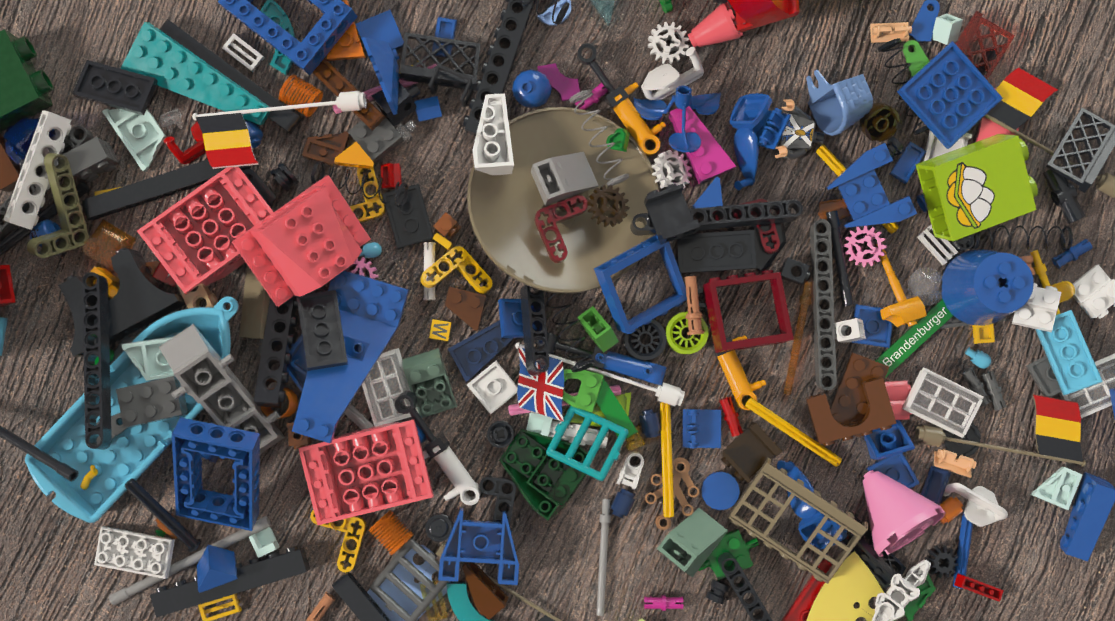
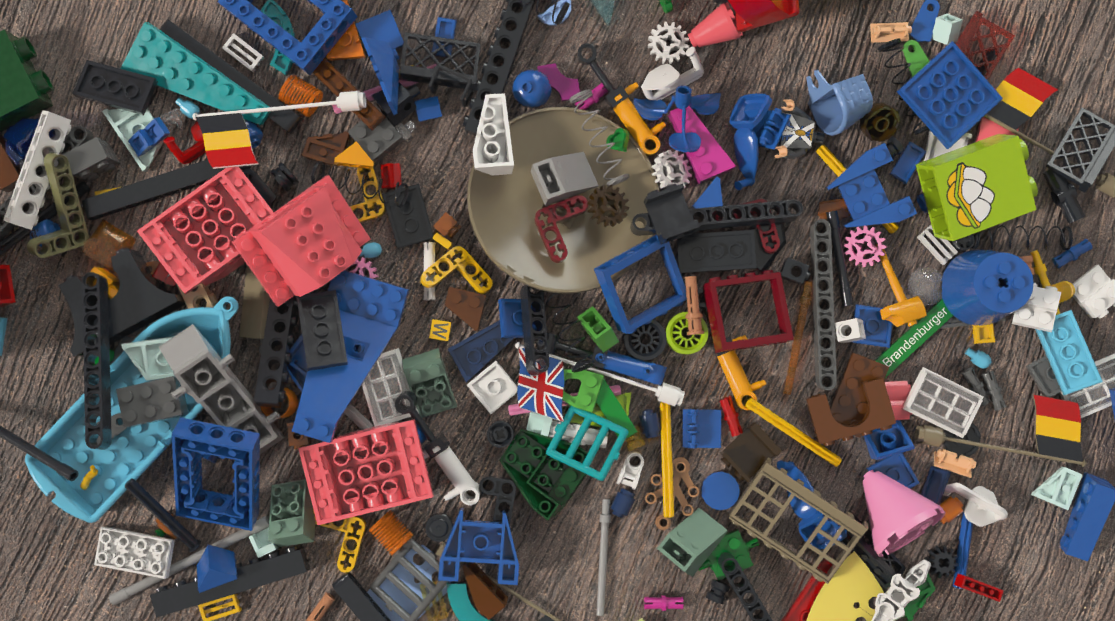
none -> blue slope [128,117,170,157]
none -> medium azure cylinder [176,98,201,119]
none -> sand green slope [268,479,315,547]

